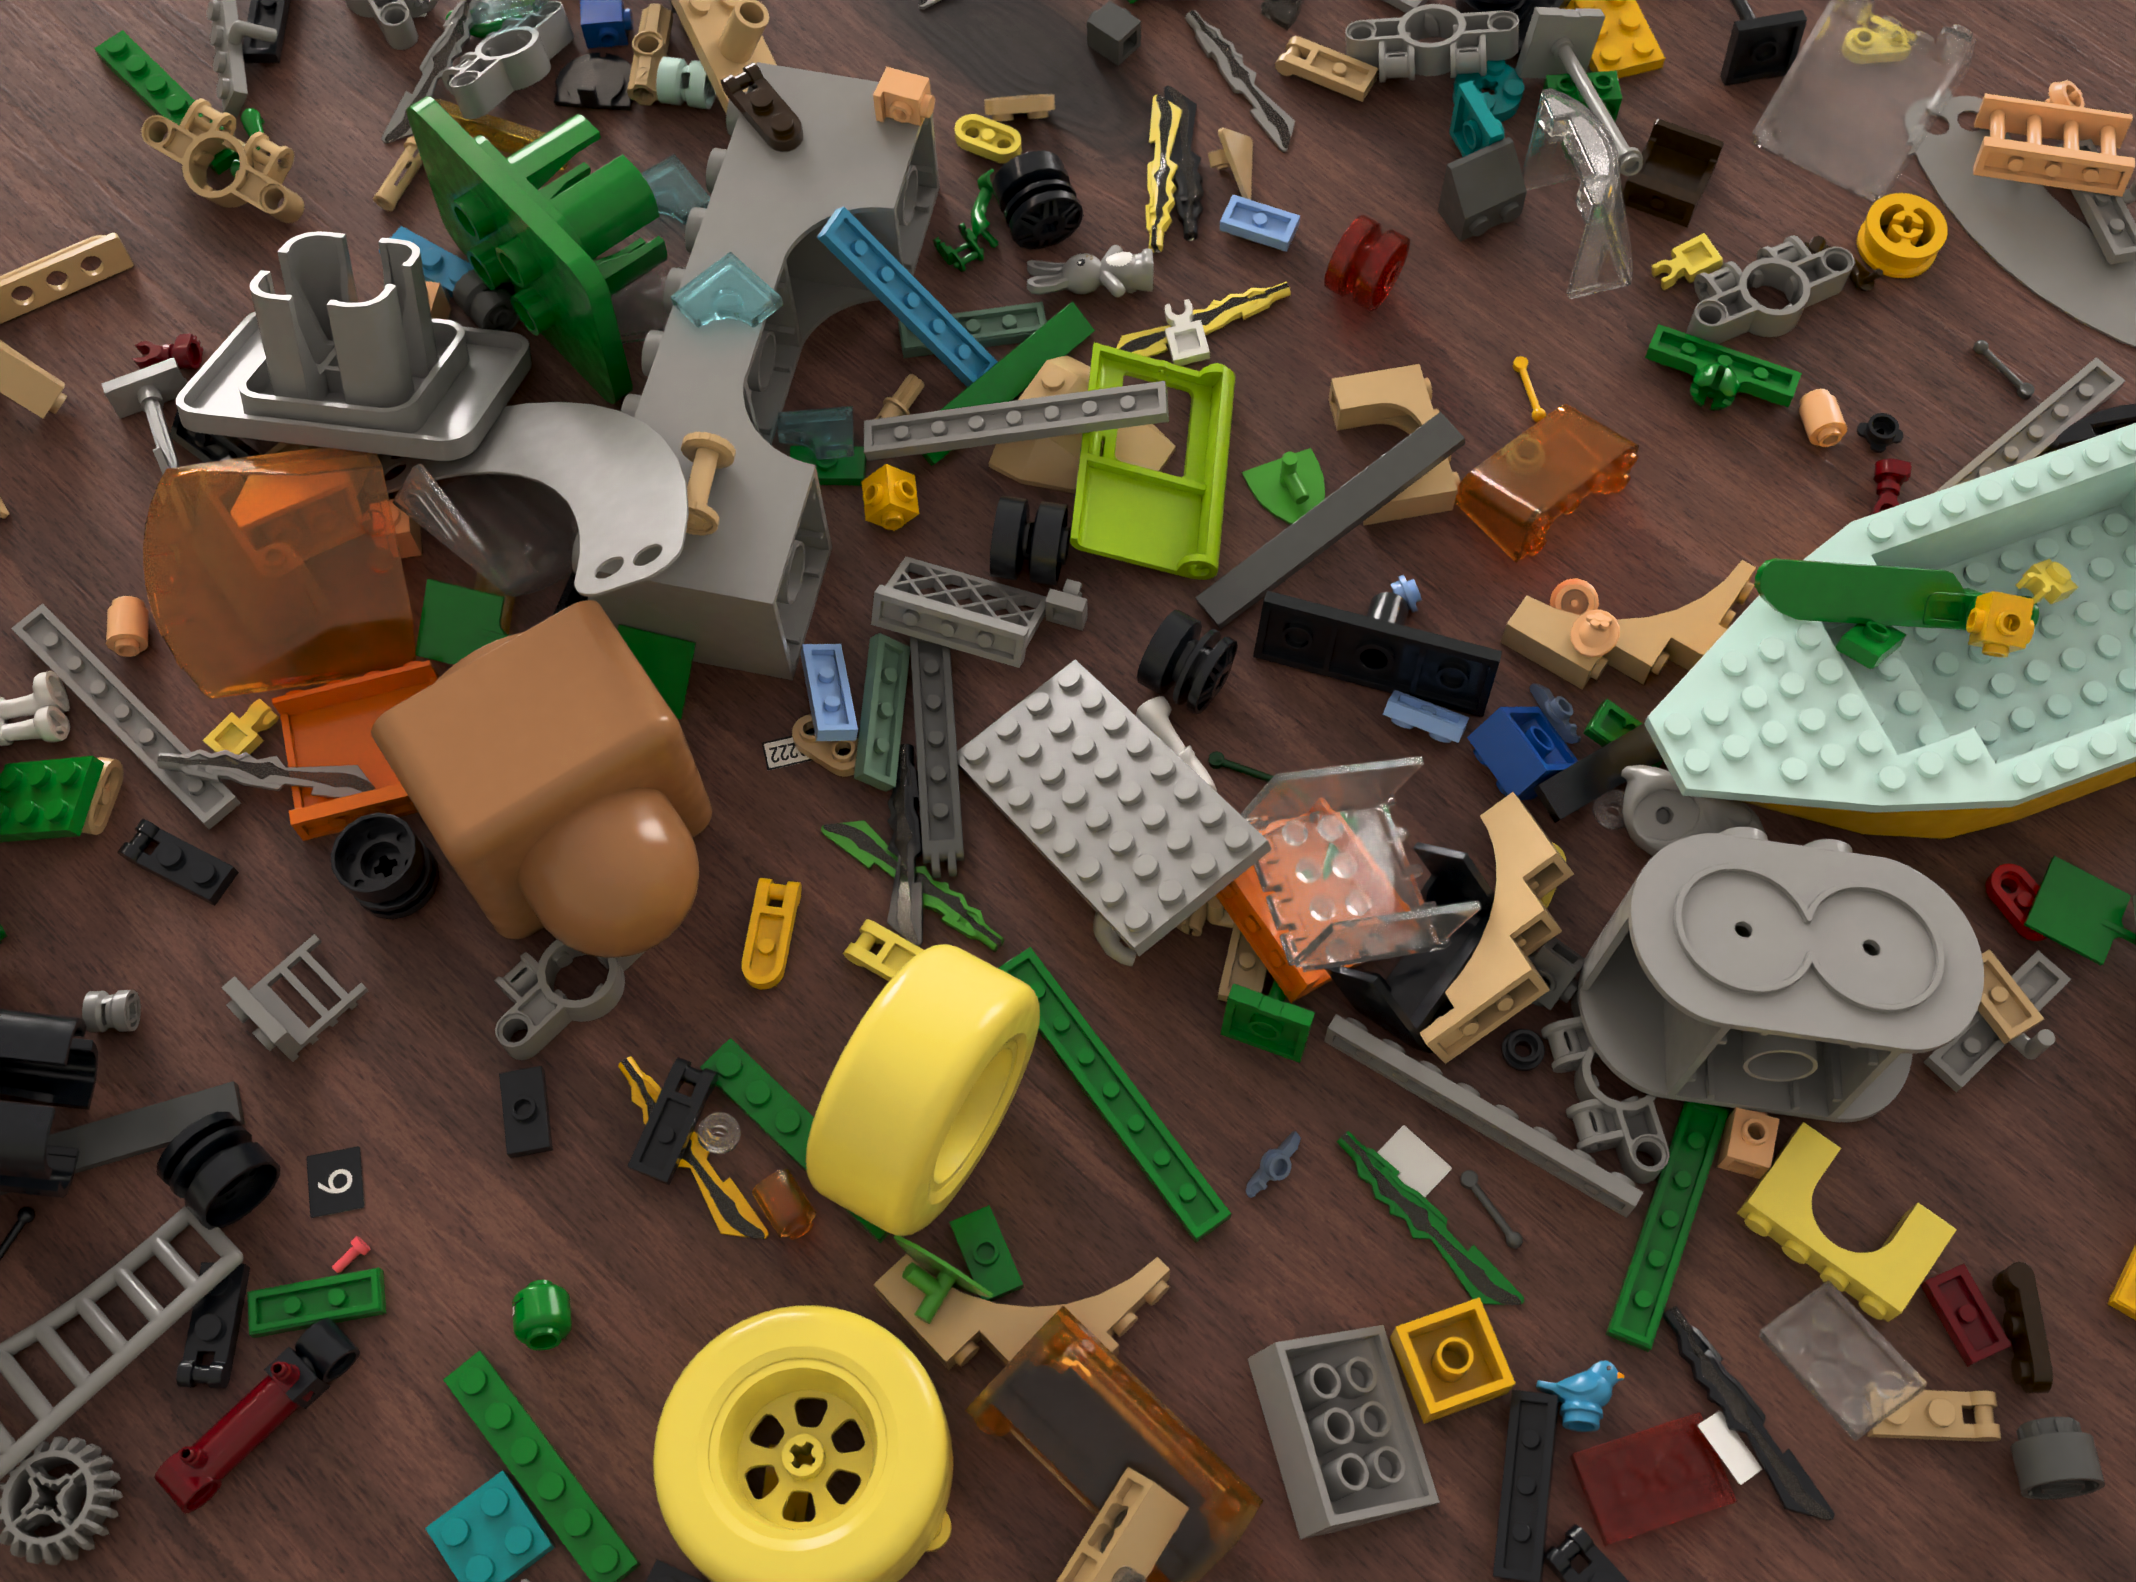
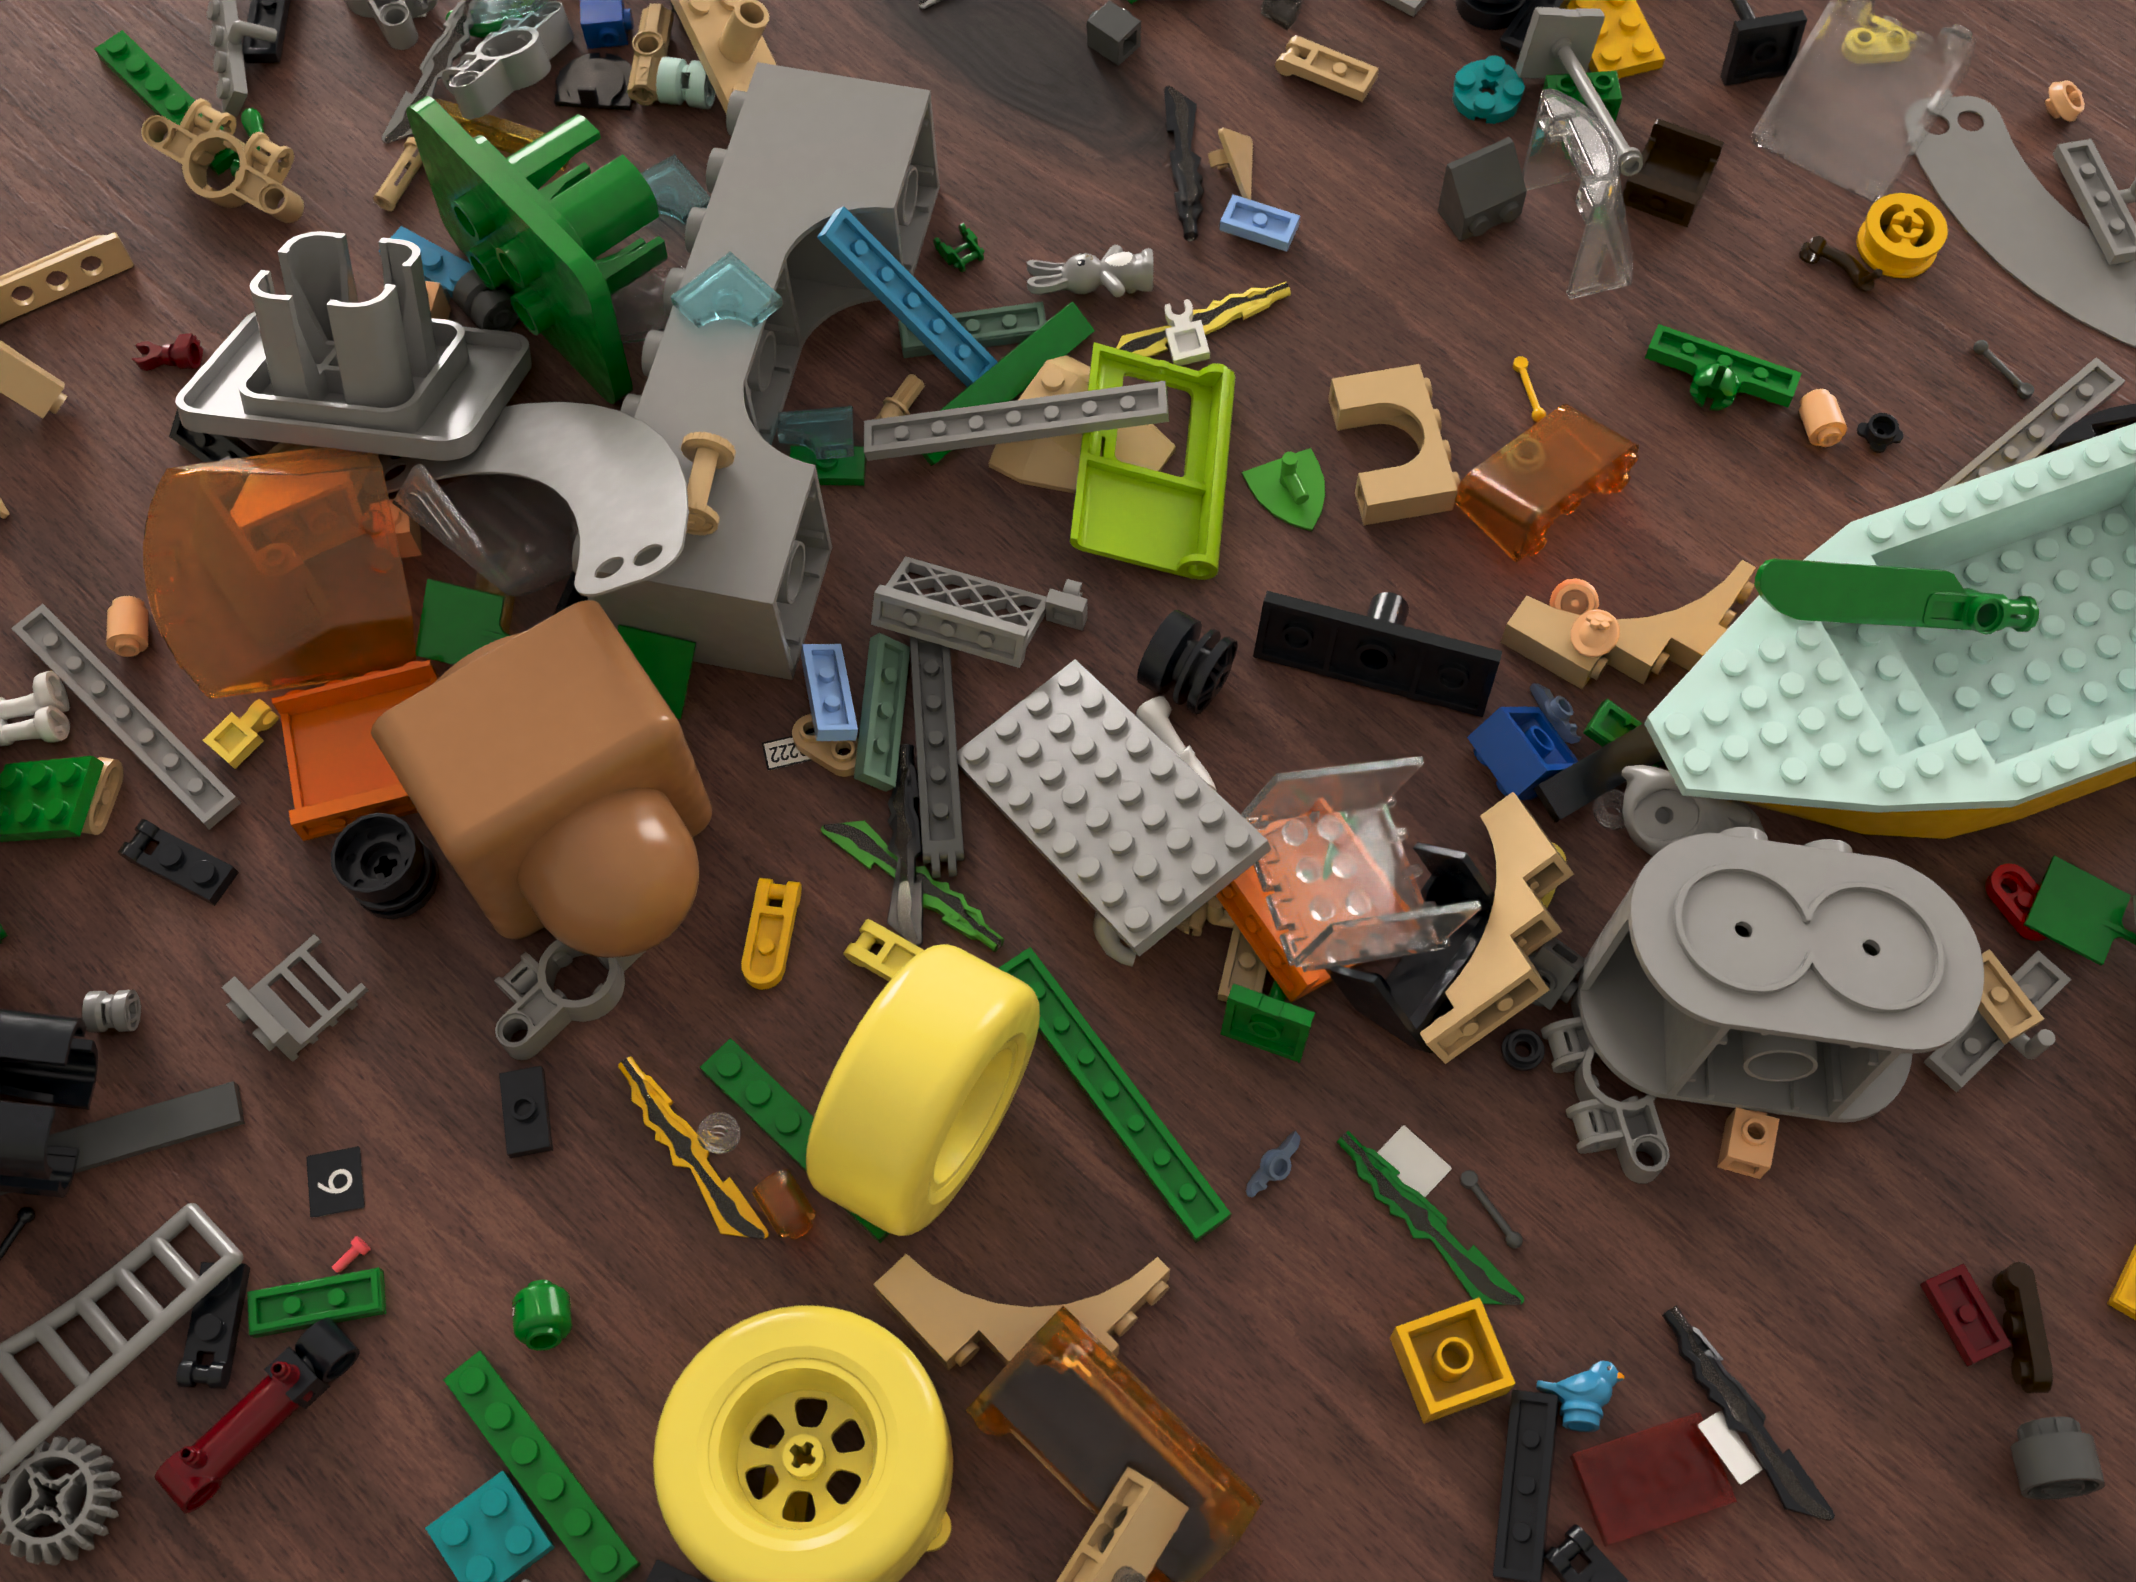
light grey piece [102,357,197,534] -> none
light grey sword [157,749,375,798] -> none
black wheel [157,1112,280,1230] -> none
black plate [627,1057,719,1185] -> none
dark brown plate [721,62,803,152] -> none
yellow brick [861,464,919,531] -> none
light nougat brick [873,67,935,126] -> none
bright green shield [894,1235,993,1324] -> none
green plate [949,1205,1024,1302] -> none
light yellow plate [954,114,1022,163] -> none
green piece [971,169,999,248] -> none
tan plate [984,94,1055,121] -> none
black wheel [990,496,1071,586] -> none
black wheel [992,150,1083,250] -> none
light yellow sword [1145,95,1182,253] -> none
light grey sword [1185,10,1295,152] -> none
dark grey tile [1195,412,1465,630] -> none
dark green hinge [1208,751,1288,790] -> none
light grey slope [1248,1325,1440,1540] -> none
clear red wheel [1324,214,1410,312] -> none
light grey plate [1324,1014,1643,1218] -> none
light grey piece [1345,4,1519,83] -> none
light blue plate [1383,690,1470,743] -> none
light blue plate [1390,574,1422,613] -> none
teal plate [1449,80,1505,157] -> none
green tile [1605,1101,1729,1352] -> none
light yellow plate [1652,233,1723,291] -> none
light grey piece [1686,235,1855,344] -> none
light yellow arch [1737,1122,1957,1322] -> none
clear plate [1759,1280,1927,1441] -> none
green plate [1835,621,1907,669] -> none
tan plate [1863,1388,2001,1442] -> none
dark red piece [1870,458,1912,515] -> none
yellow brick [1966,591,2035,658] -> none
light nougat fence [1973,94,2135,197] -> none
light yellow plate [2015,559,2078,604] -> none

